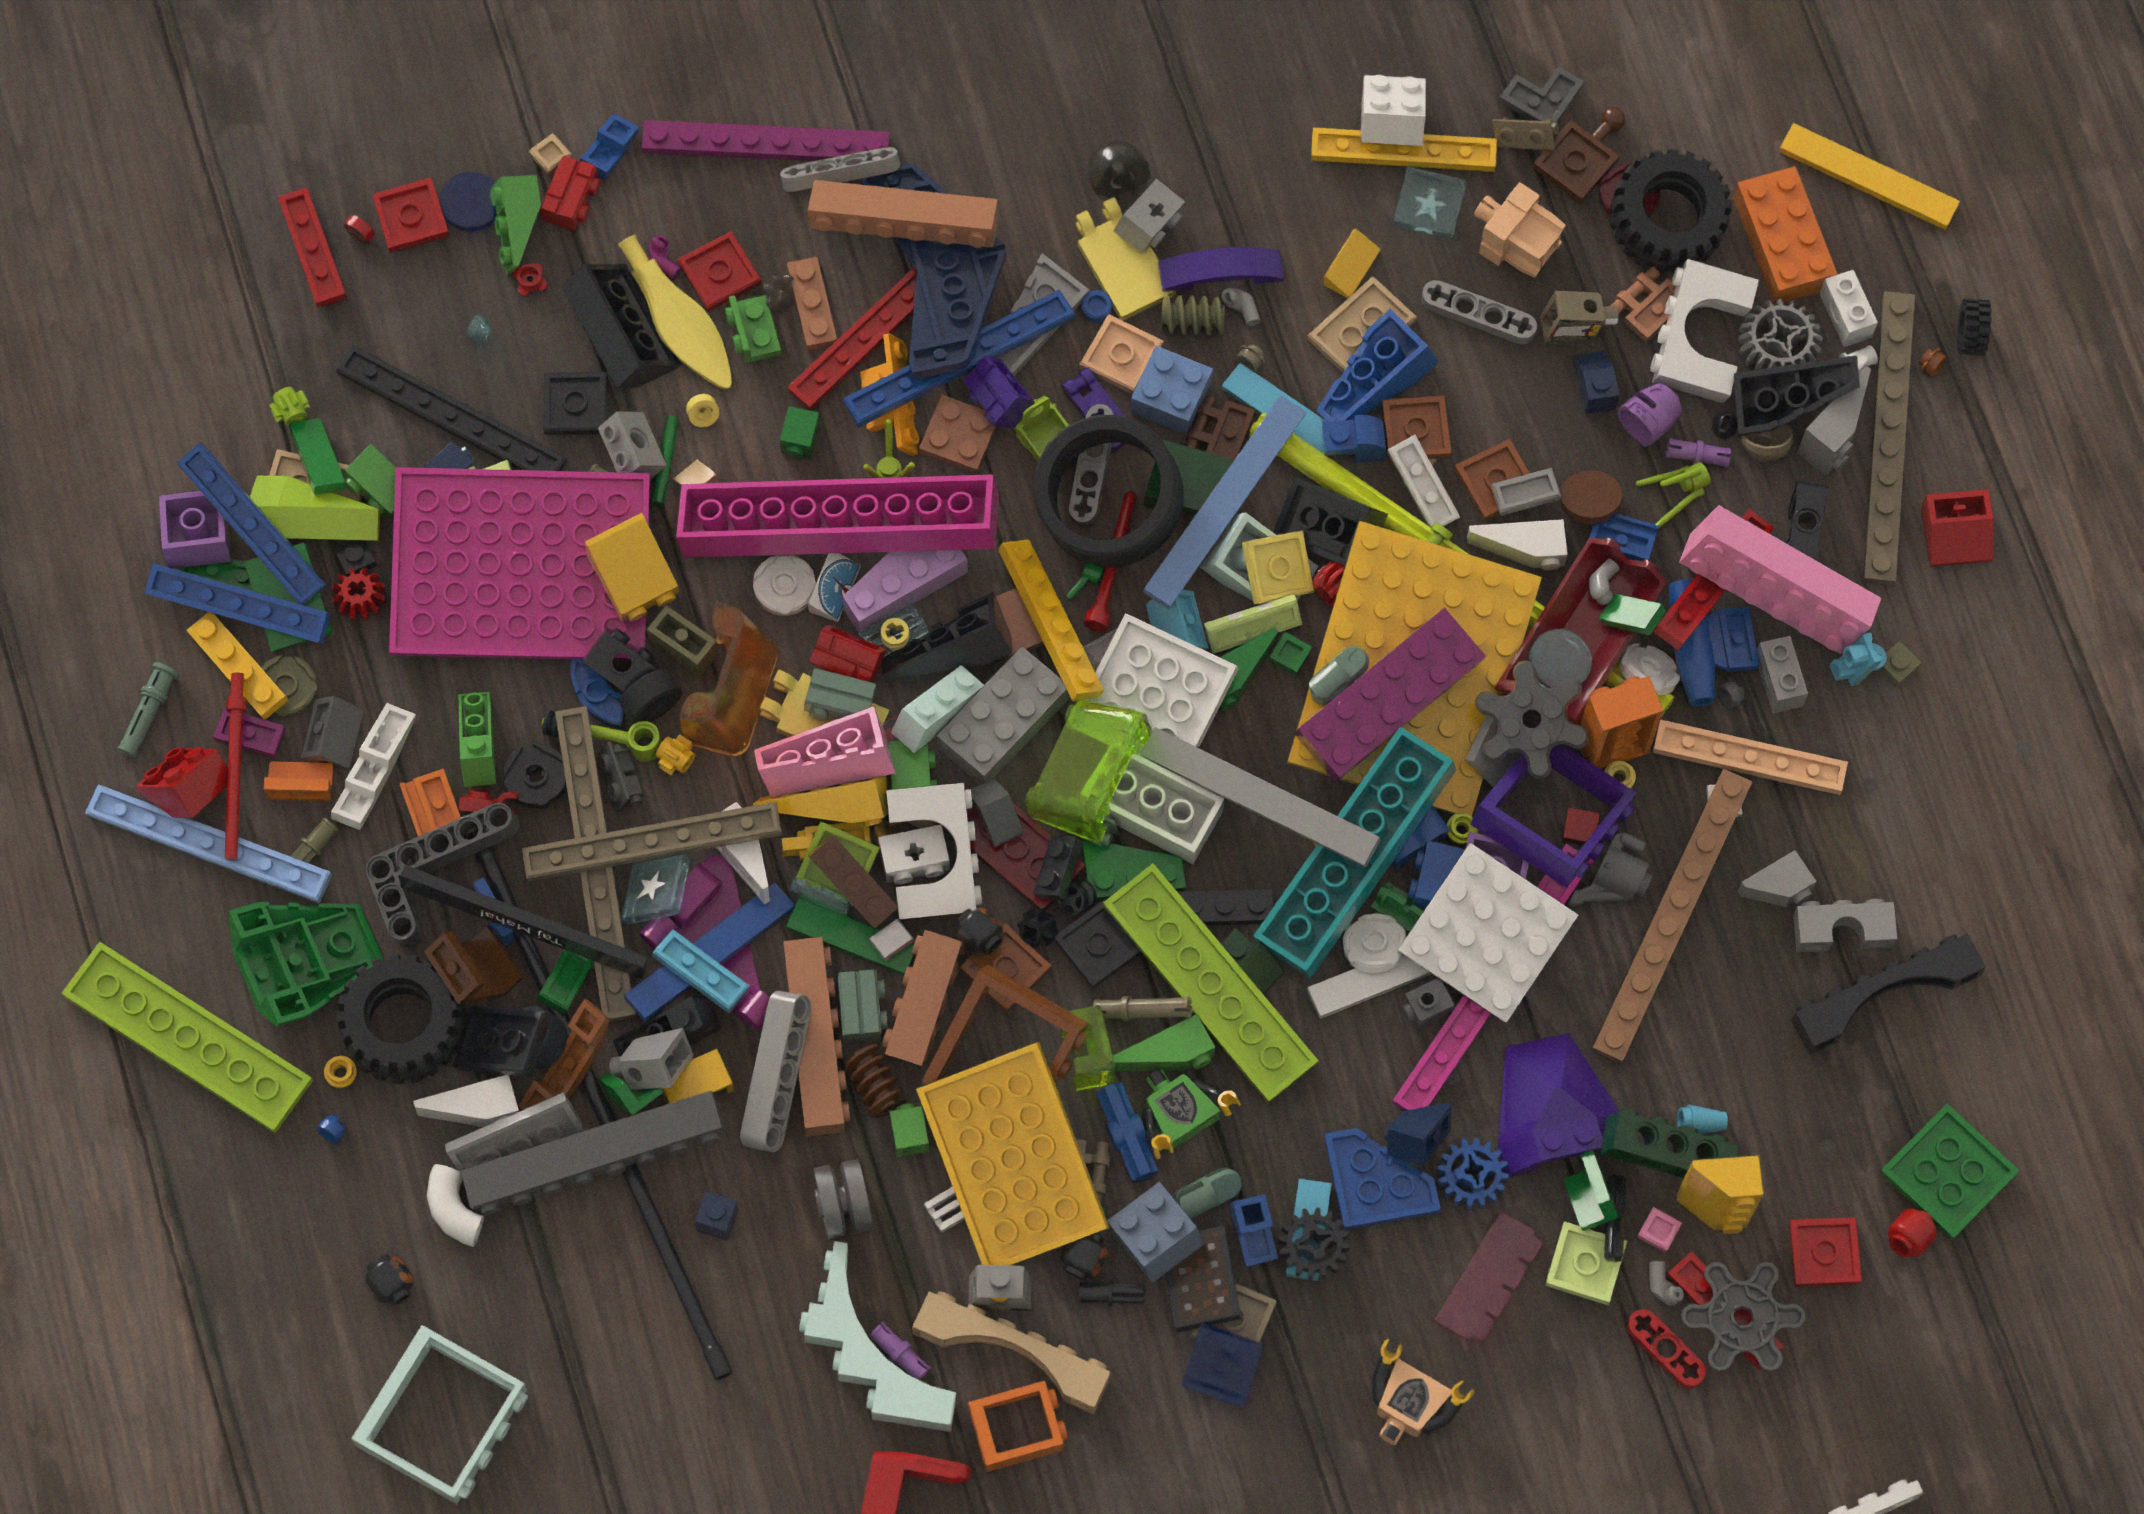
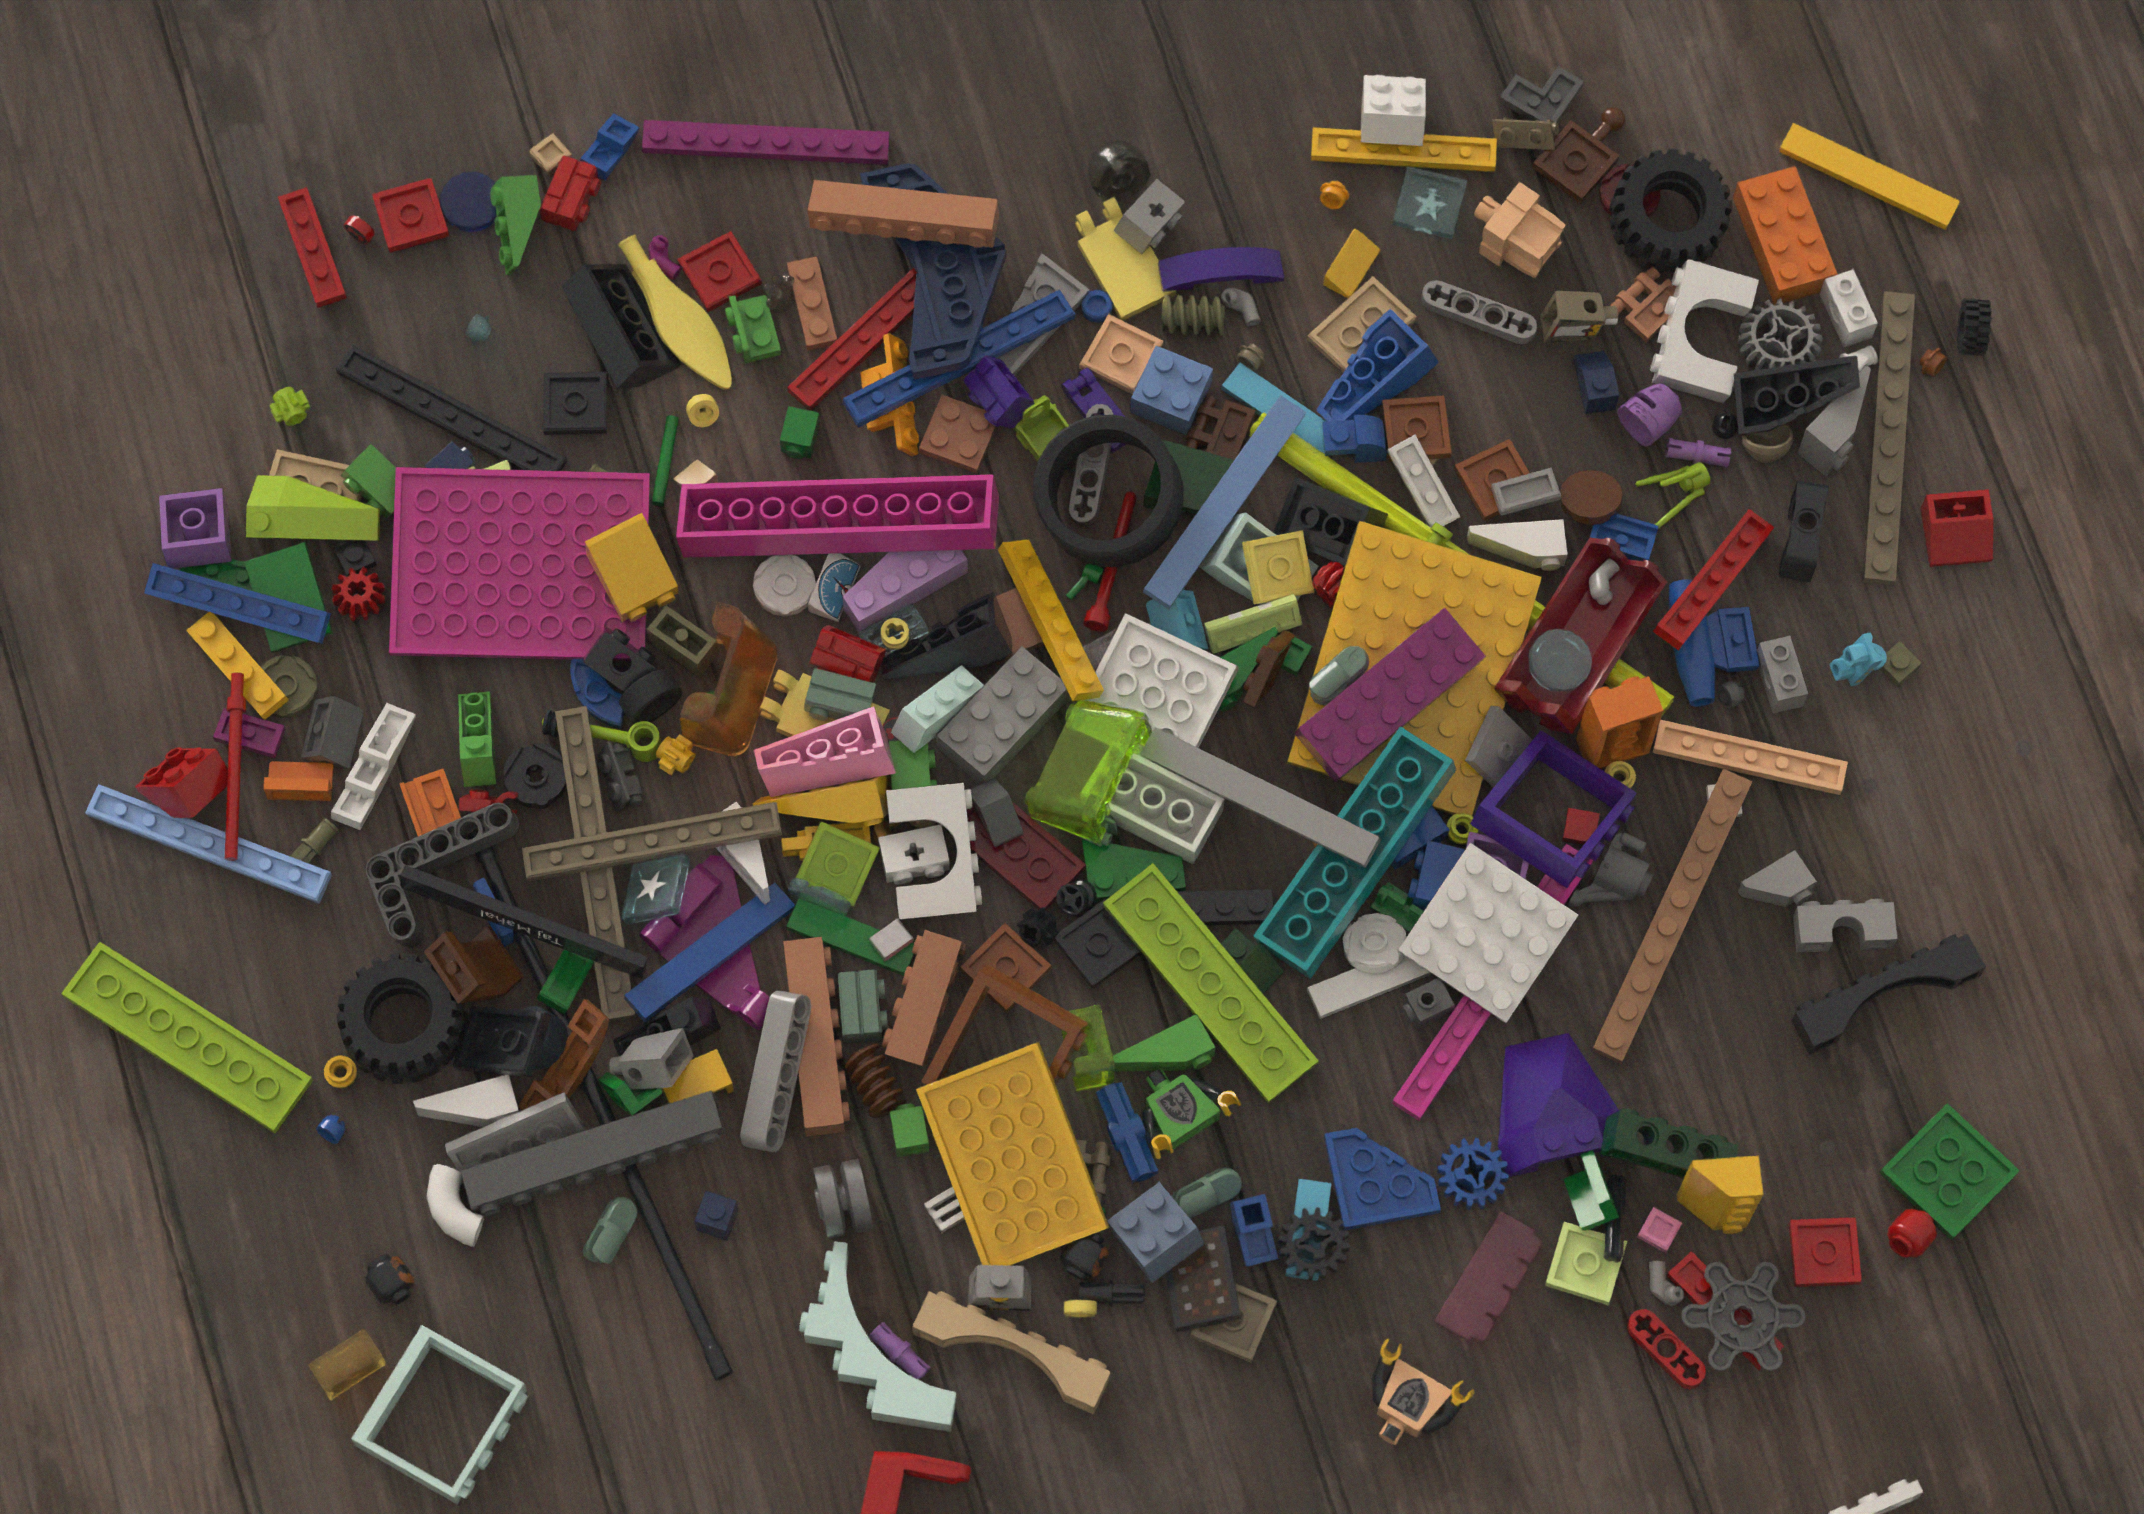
sand green pin [117,662,180,758] -> none
blue tile [176,442,327,605] -> none
green wedge [228,902,384,1026] -> none
green tile [290,418,345,495] -> none
red plate [513,263,547,296] -> none
light grey brick [598,411,667,479] -> none
medium azure tile [652,929,750,1013] -> none
light grey beam [780,147,901,192] -> none
reddish brown arch [808,833,898,929] -> none
lime plant [863,419,915,478] -> none
black head [956,908,1004,956] -> none
orange window [968,1381,1068,1472] -> none
black plate [1033,835,1083,900] -> none
dark tan pin [1093,996,1192,1022] -> none
clear blue plate [1181,1322,1265,1408] -> none
dark blue slope [1385,1103,1451,1166] -> none
dark grey plate [1475,661,1589,779] -> none
tile [1599,594,1666,635] -> none
white tile [1618,643,1680,695] -> none
medium azure cone [1677,1104,1728,1134] -> none
bright pink brick [1679,505,1881,655] -> none
none -> clear yellow brick [308,1328,386,1400]
none -> sand green arm [583,1197,638,1264]
none -> light yellow tile [1064,1300,1097,1318]
none -> reddish brown plate [1243,630,1296,707]
none -> light orange plate [1320,181,1349,209]

